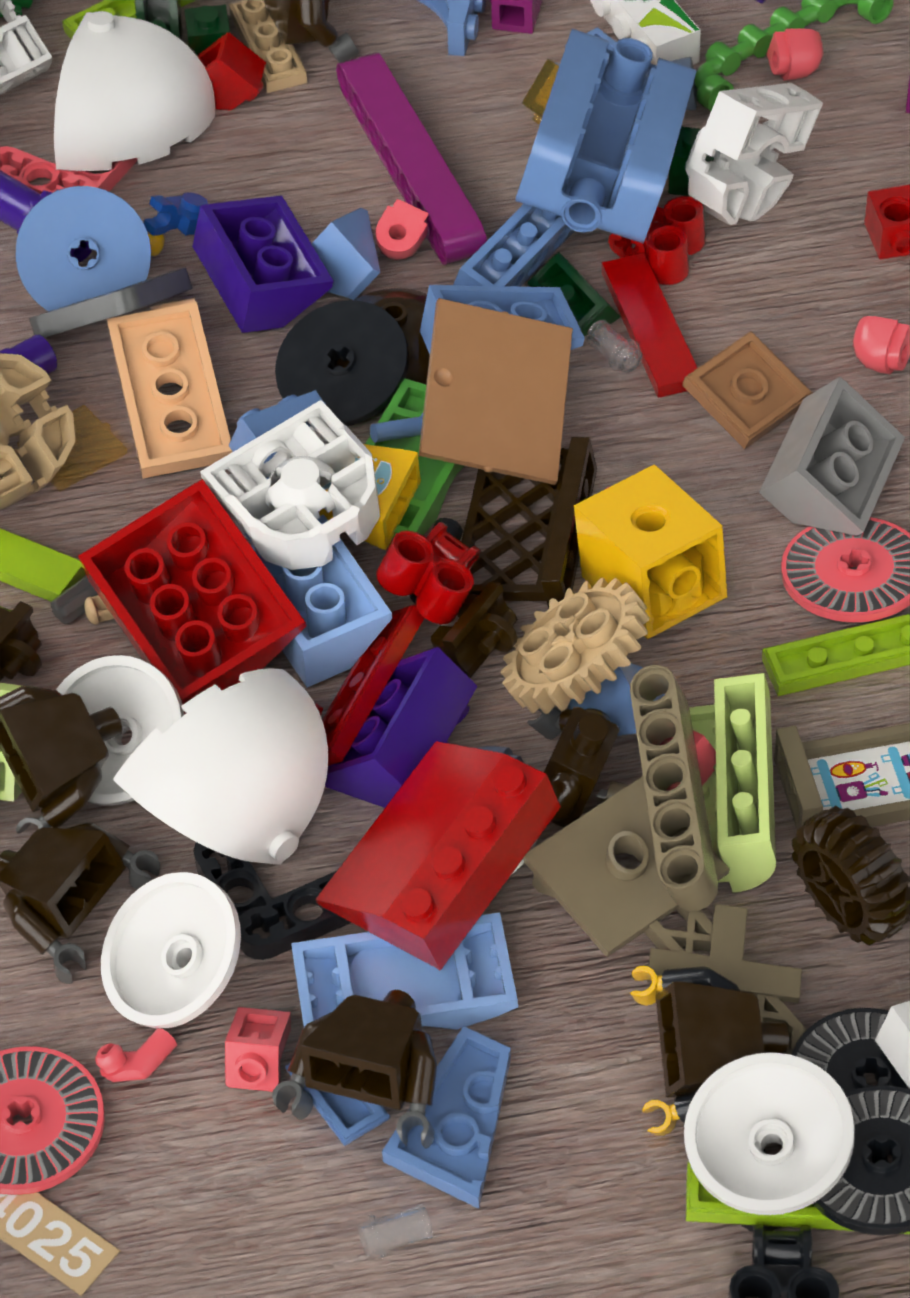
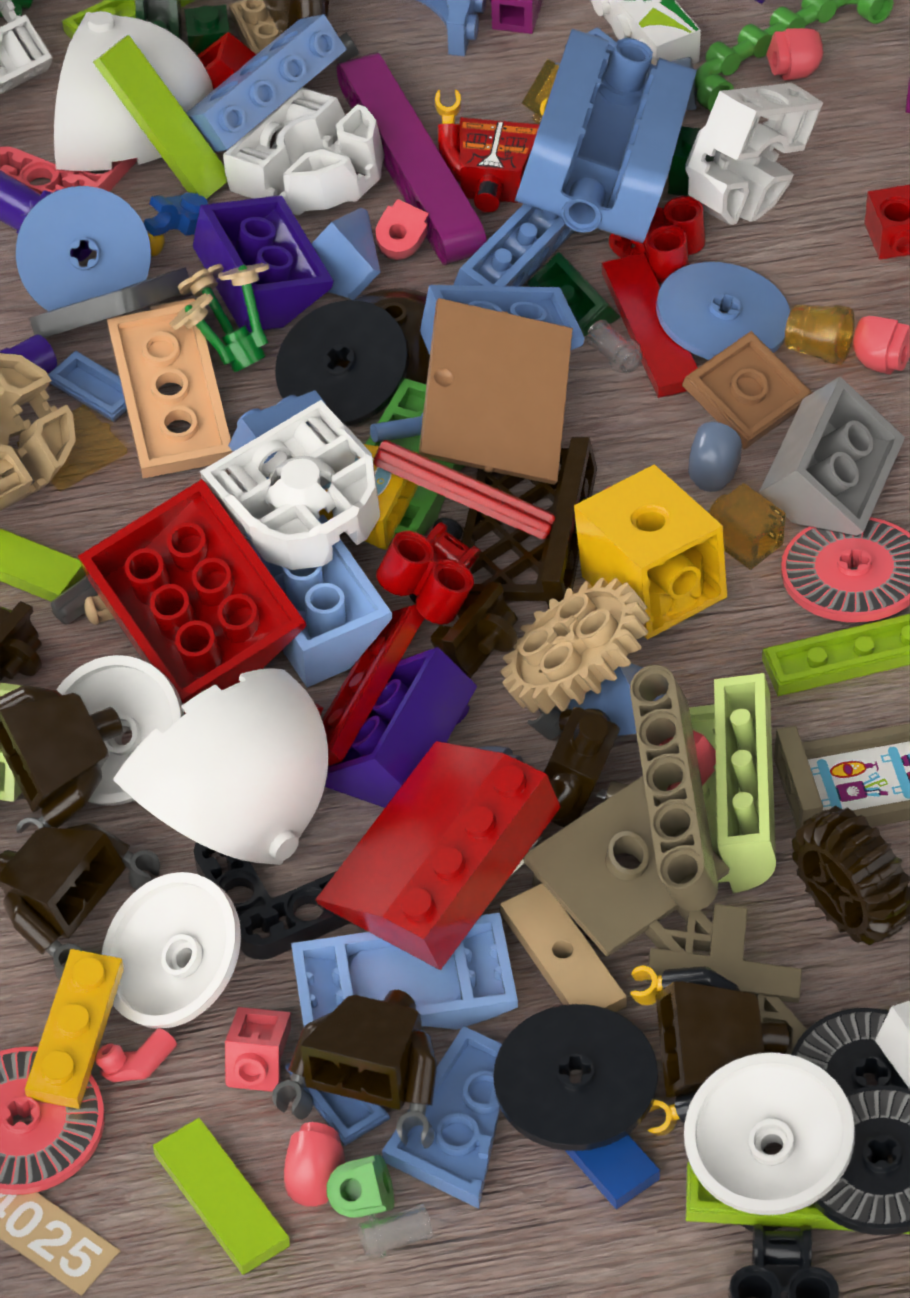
none -> yellow plate [25,949,124,1109]
none -> medium blue tile [48,351,127,422]
none -> lime tile [93,34,227,199]
none -> lime tile [153,1118,290,1275]
none -> plant [169,263,270,372]
none -> medium blue brick [186,14,347,152]
none -> white connector [223,87,384,215]
none -> coral piece [284,1122,345,1206]
none -> bright green piece [327,1155,395,1218]
none -> axle [373,440,555,539]
none -> red torso [435,89,549,212]
none -> black piece [493,1004,658,1151]
none -> tan tile [500,883,627,1012]
none -> blue tile [564,1135,660,1210]
none -> medium blue piece [656,262,791,360]
none -> sand blue piece [688,422,742,492]
none -> clear yellow brick [709,483,786,570]
none -> clear yellow piece [785,304,855,365]

